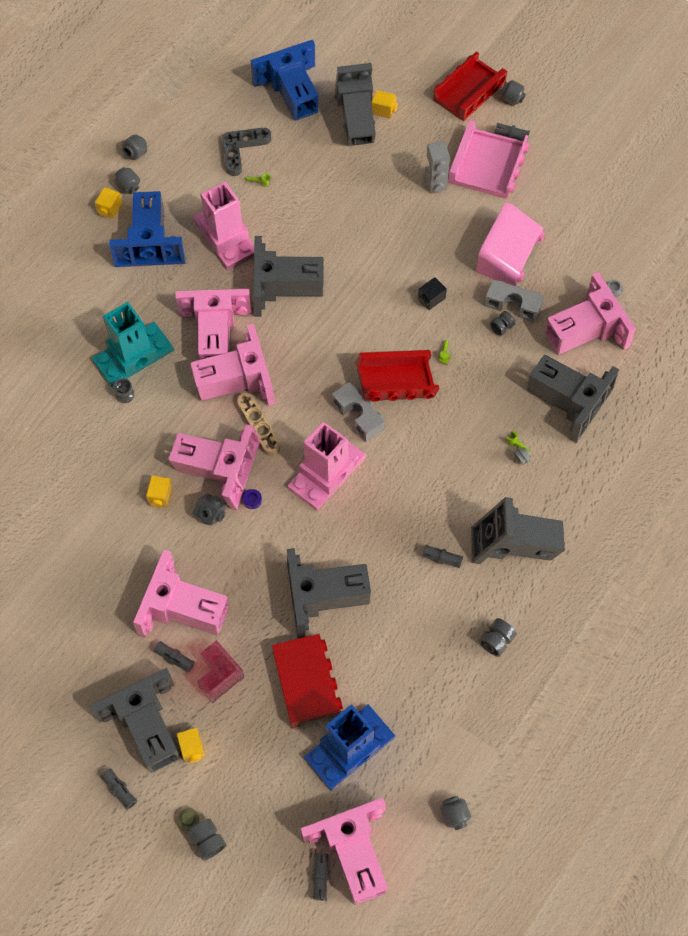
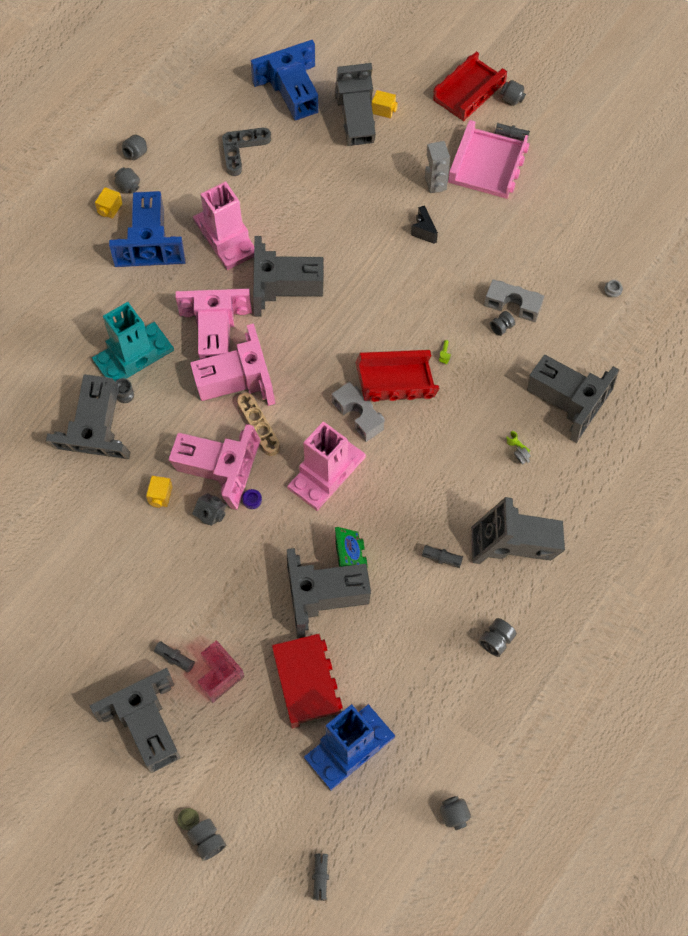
dark grey pin [101,768,137,810] -> none
bright pink brick [133,550,229,637] -> none
yellow brick [177,727,205,763] -> none
lime hand [247,173,271,187] -> none
bright pink brick [300,797,388,905] -> none
black brick [418,277,447,310] -> none
bright pink windscreen [476,202,545,286] -> none
bright pink brick [545,272,636,355] -> none
none -> dark grey brick [46,374,131,459]
none -> green slope [335,527,368,568]
none -> black slope [411,205,438,244]

